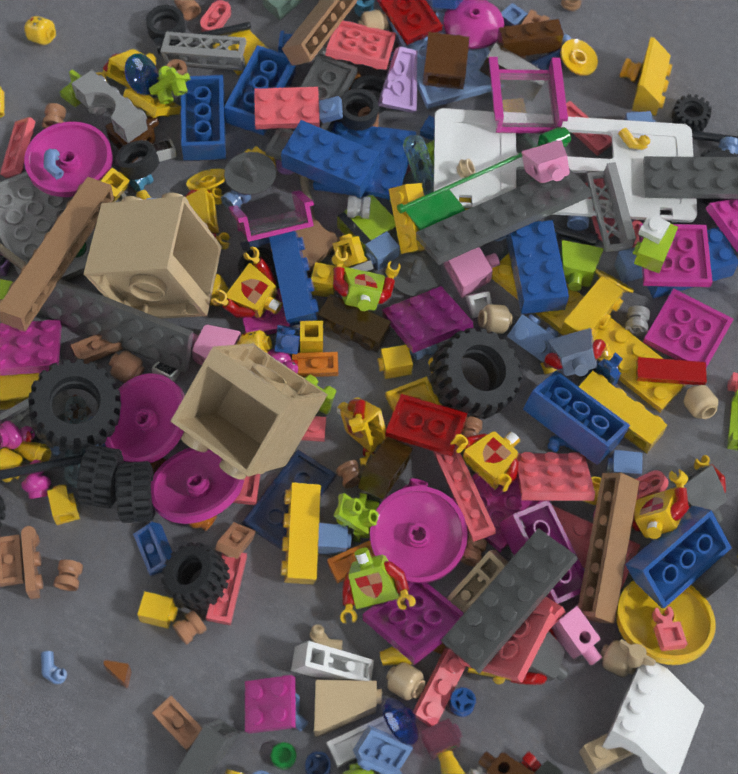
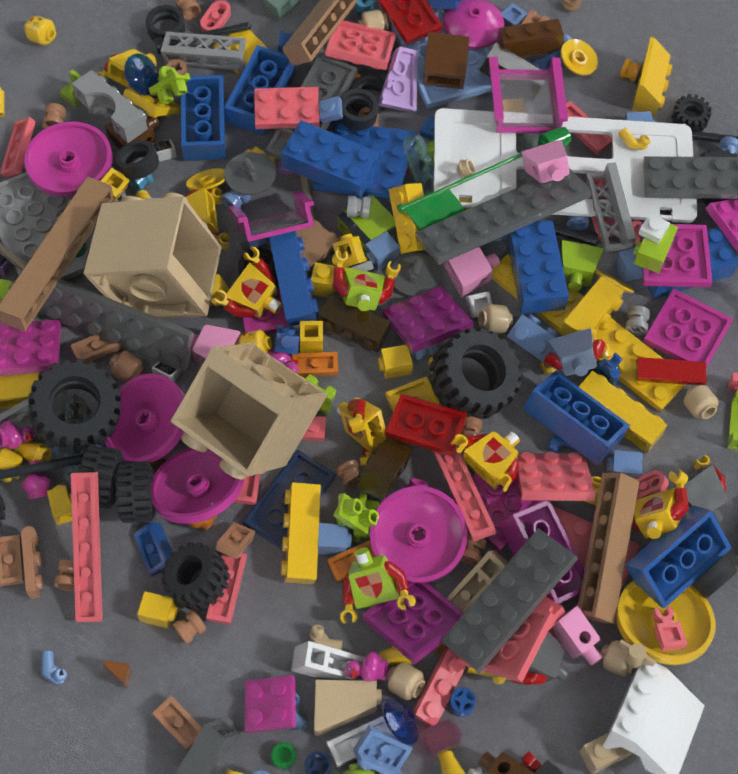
medium blue arm [43,149,64,179] -> none
none -> coral plate [71,472,103,622]
none -> dark pink animal [345,652,388,682]

